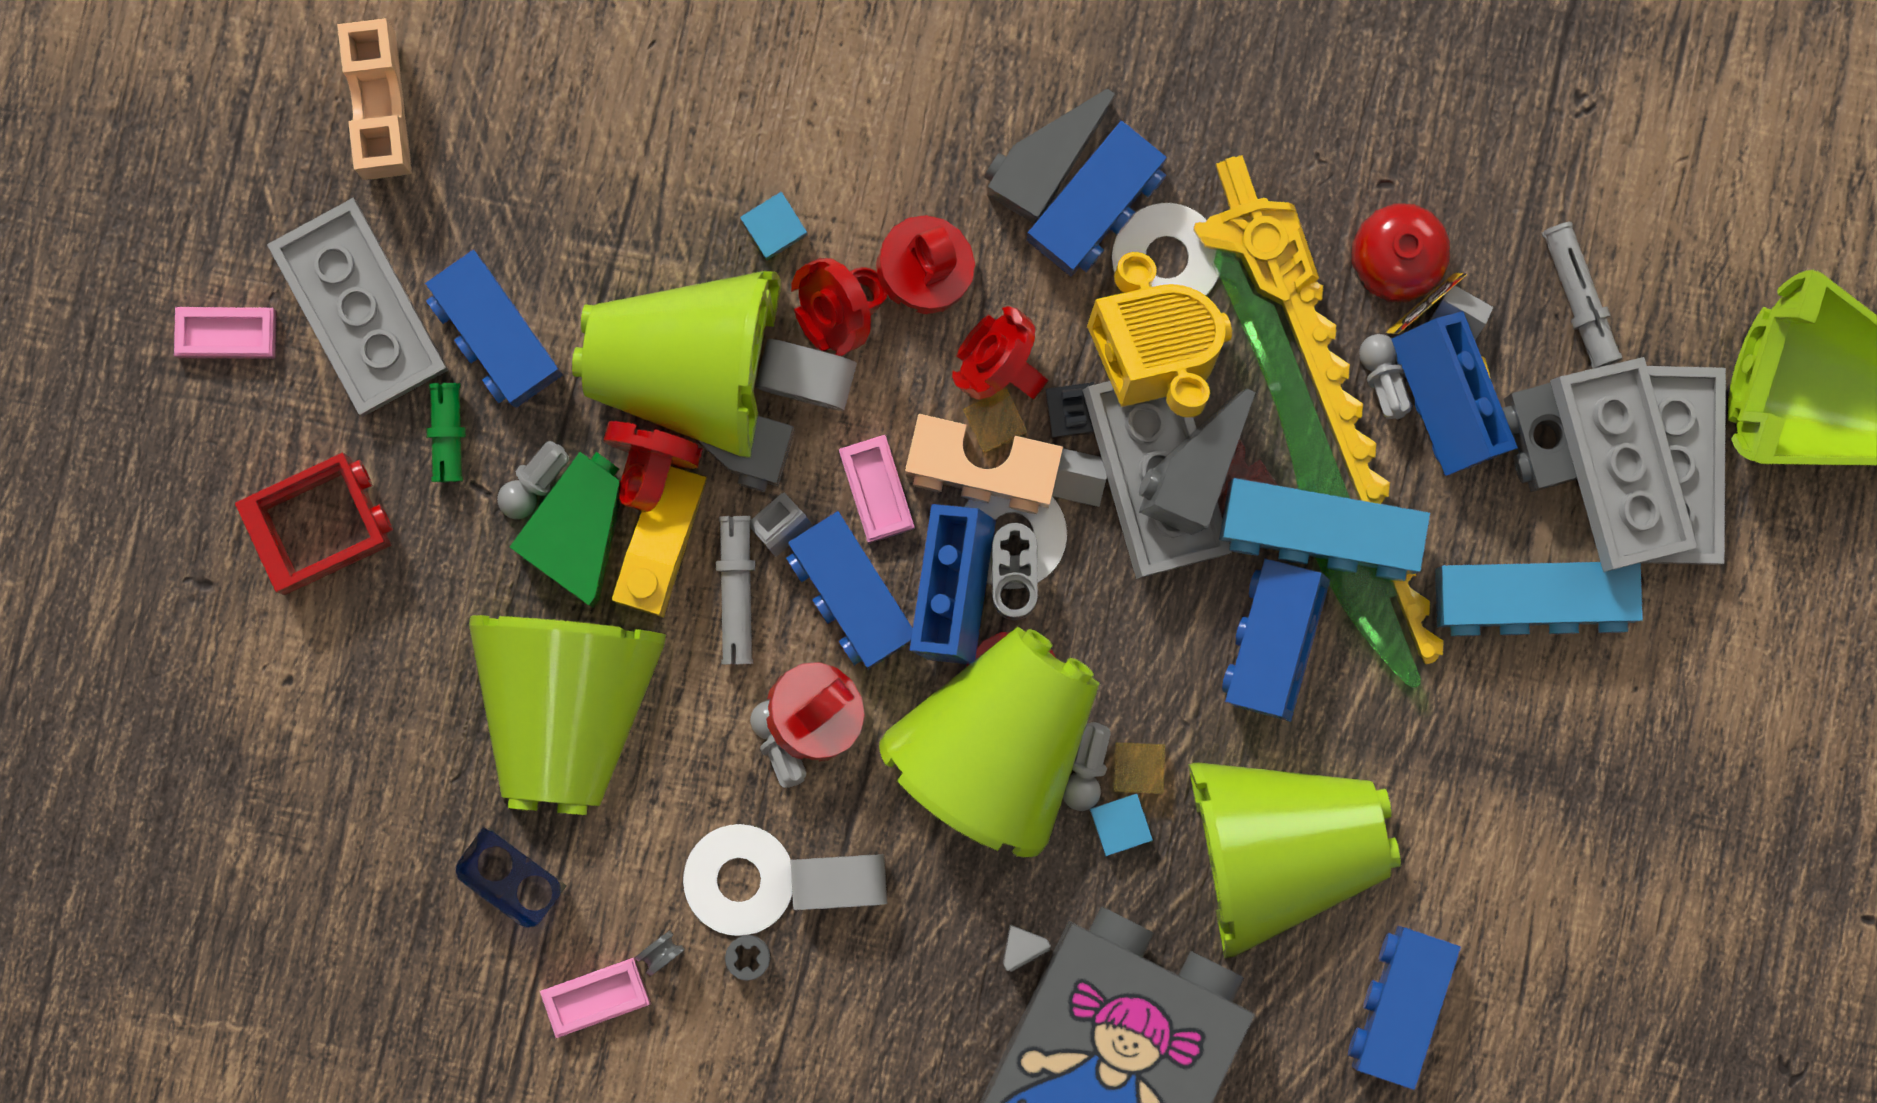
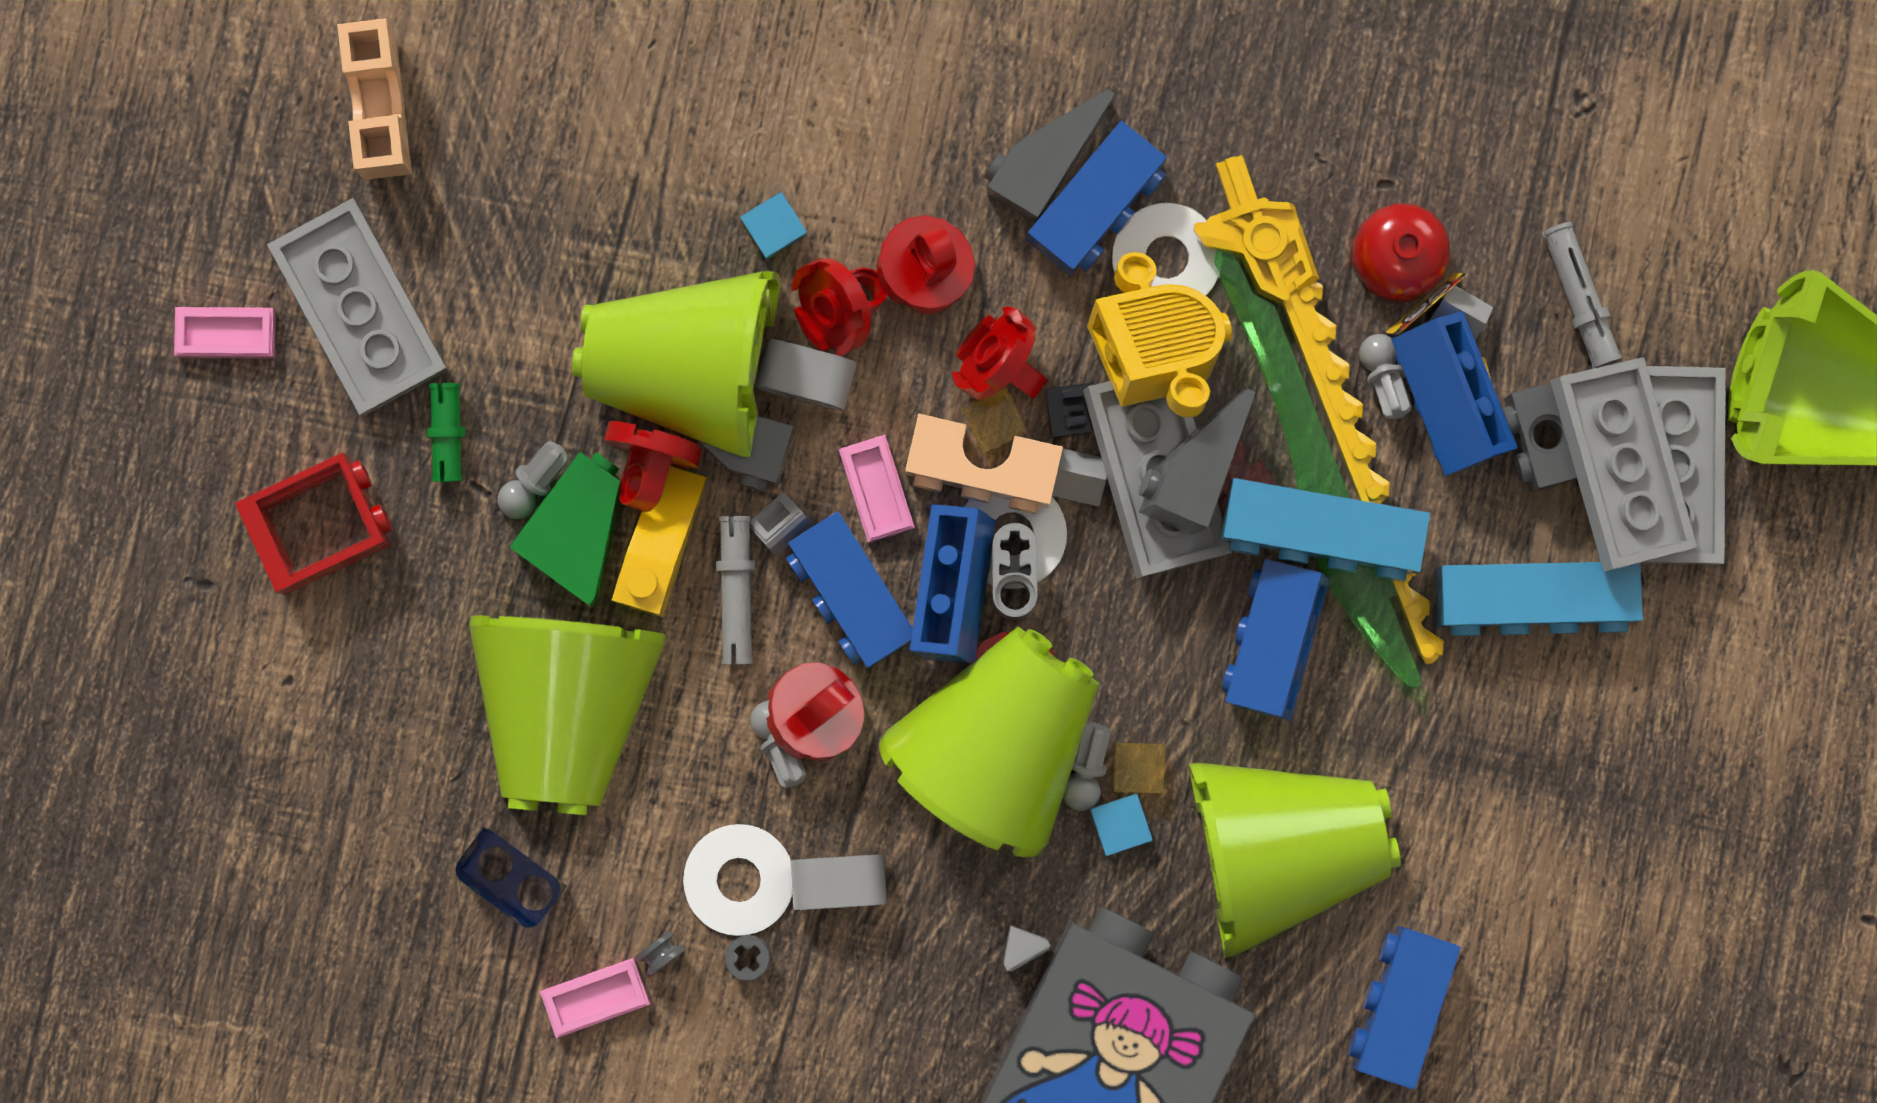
blue brick [425,249,563,409] -> none

